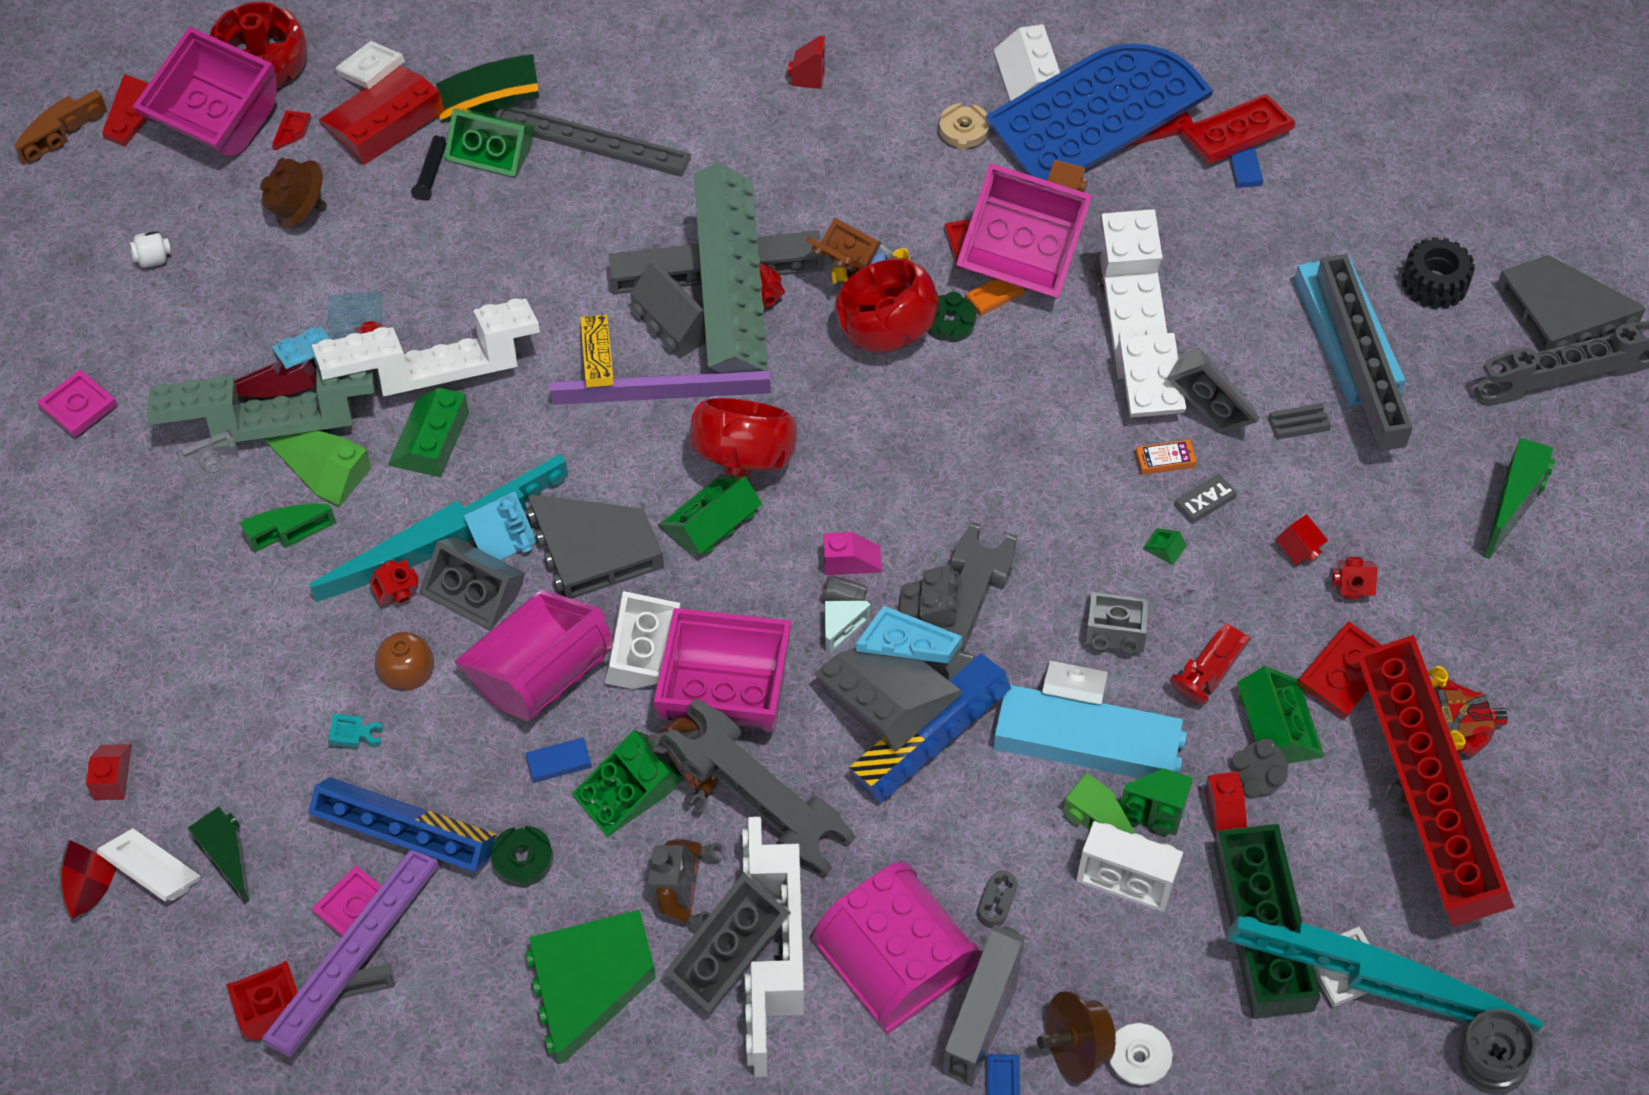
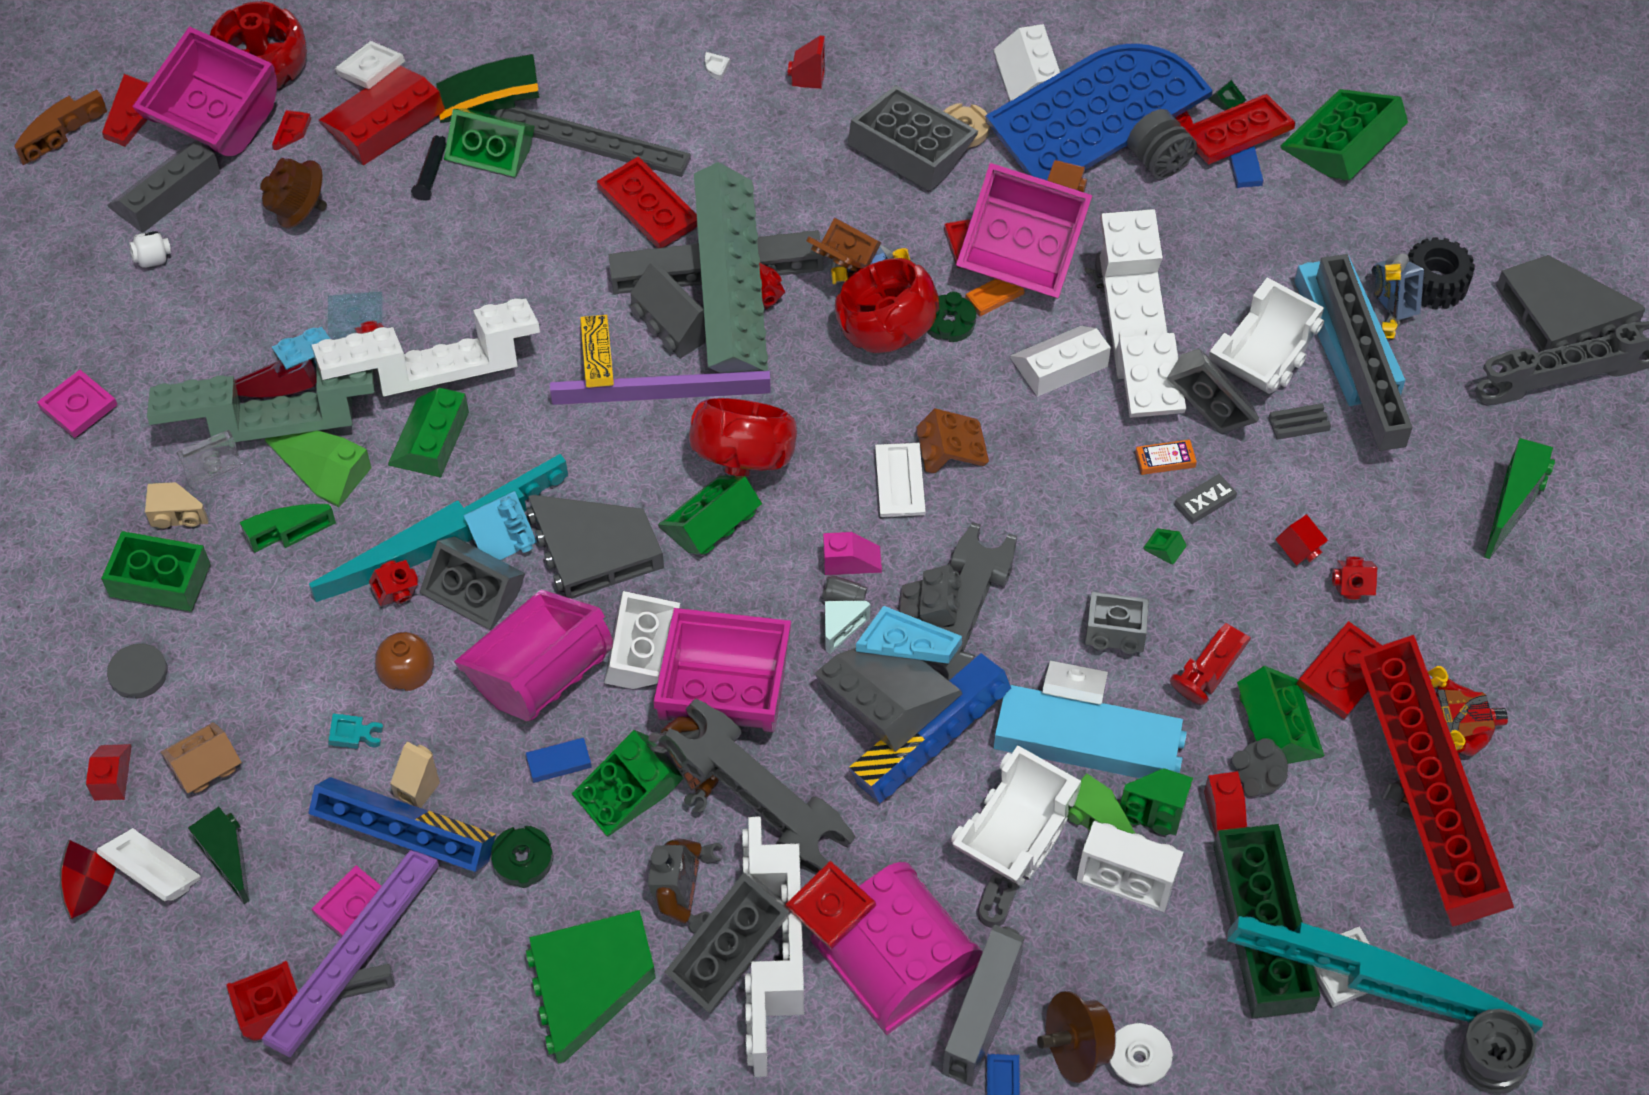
none -> green brick [101,531,211,612]
none -> dark grey slope [107,141,220,233]
none -> dark grey tile [107,643,168,699]
none -> tan slope [145,482,208,528]
none -> medium nougat slope [160,722,242,793]
none -> tan slope [390,741,440,808]
none -> red plate [597,157,698,248]
none -> white tile [705,52,730,81]
none -> red tile [786,861,876,949]
none -> dark grey slope [847,85,978,191]
none -> white piece [875,443,926,517]
none -> dark orange bracket [916,408,989,473]
none -> white cylinder [951,745,1081,885]
none -> white slope [1010,326,1111,397]
none -> dark grey wheel [1127,109,1197,179]
none -> dark green slope [1208,80,1247,111]
none -> white cylinder [1209,277,1324,394]
none -> green slope [1280,89,1408,180]
none -> torso [1372,253,1424,339]

